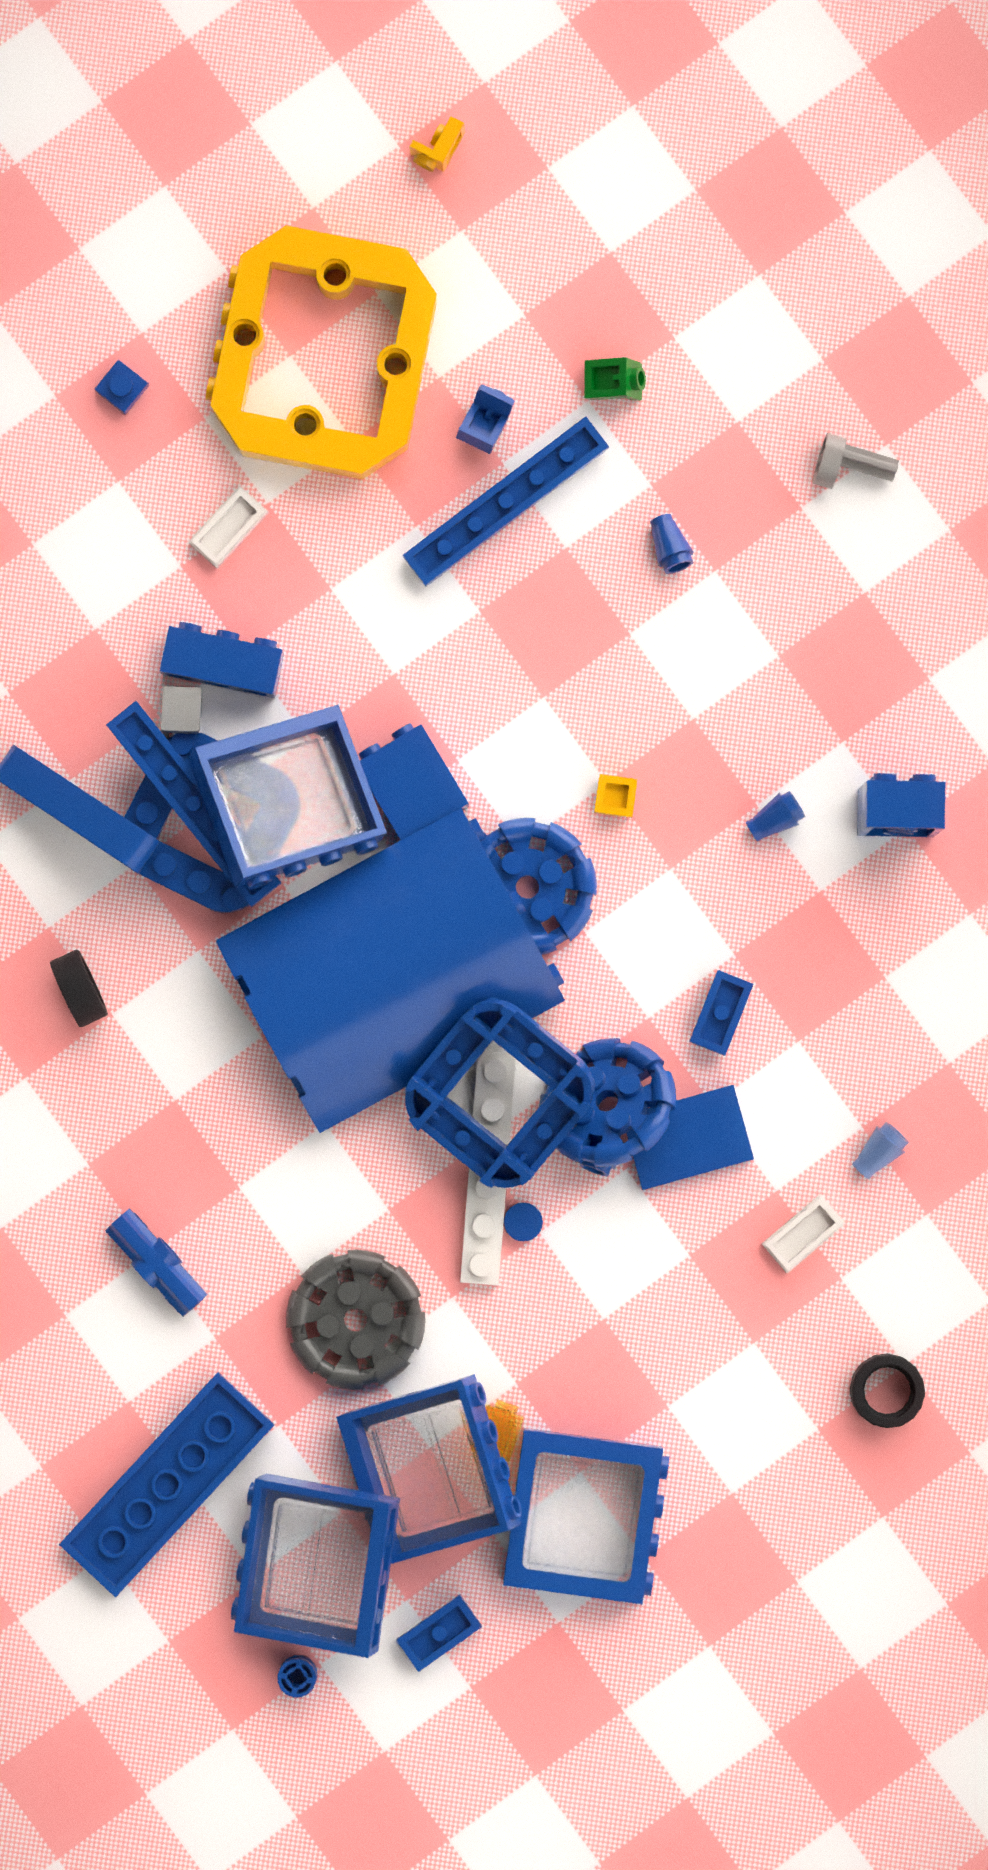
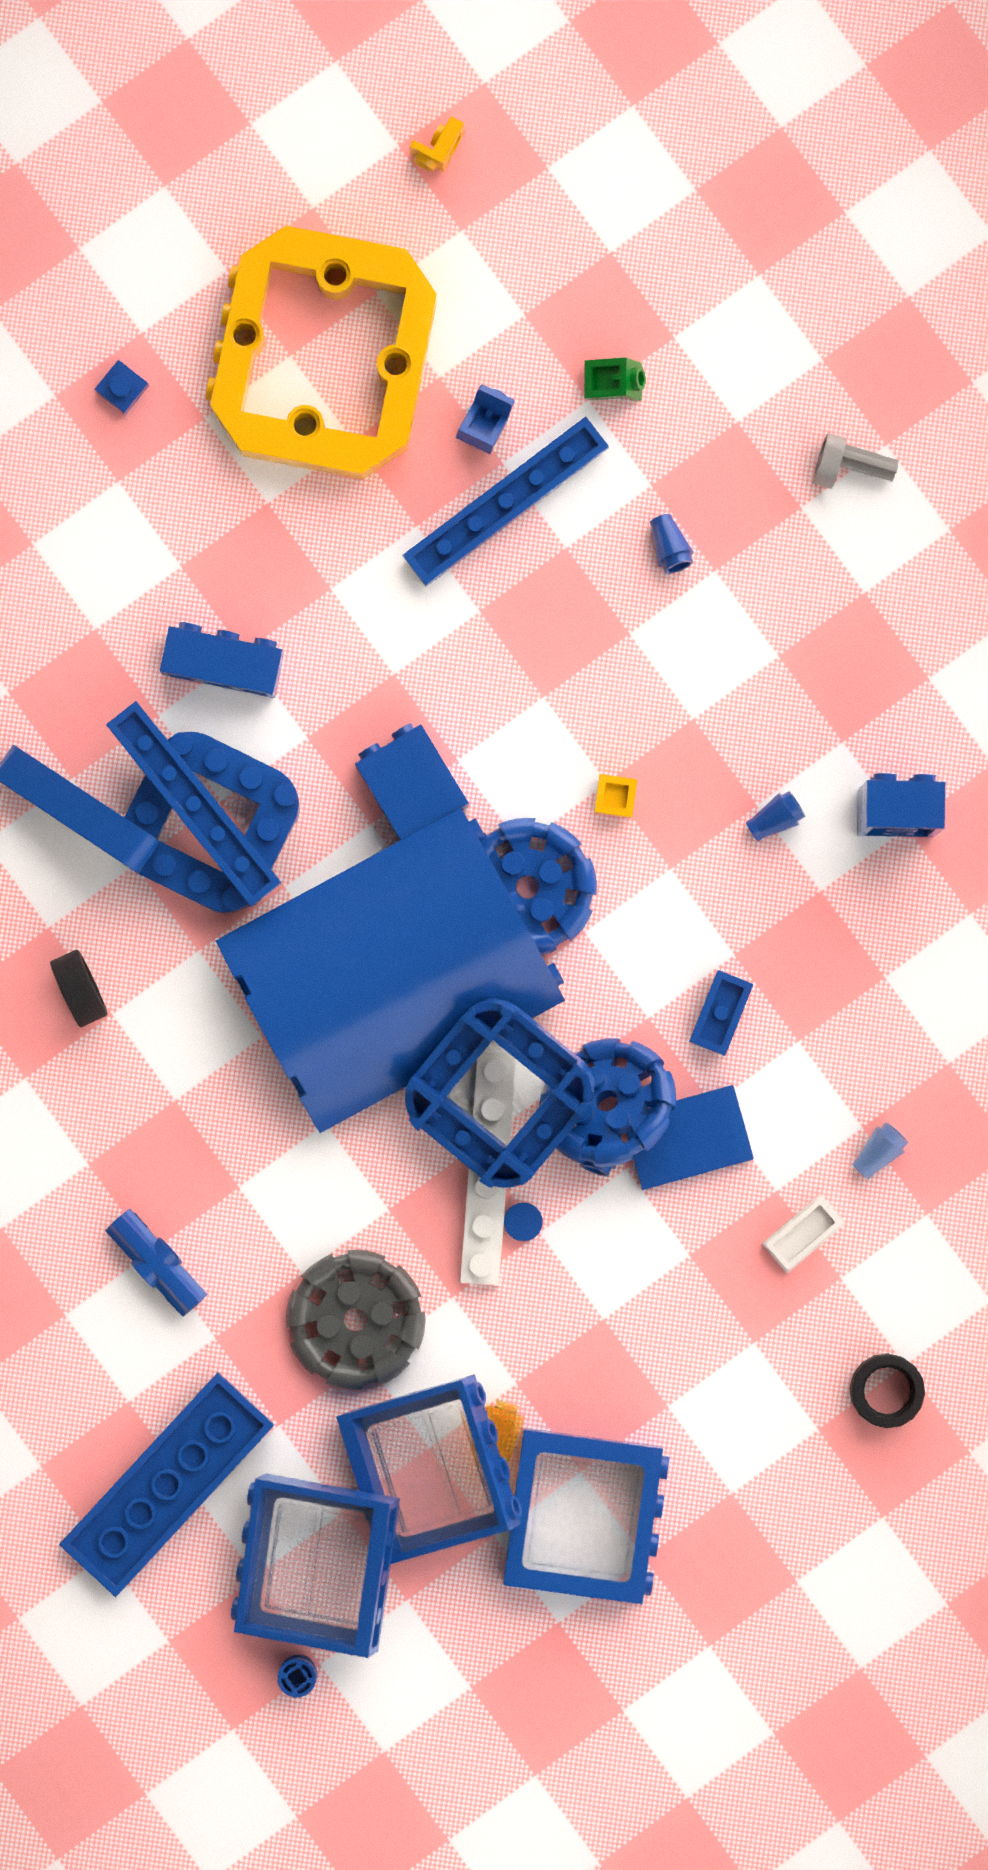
light grey panel [161,686,202,739] -> none
white tile [188,486,269,569] -> none
piece [188,705,387,889] -> none
blue plate [396,1594,482,1672] -> none

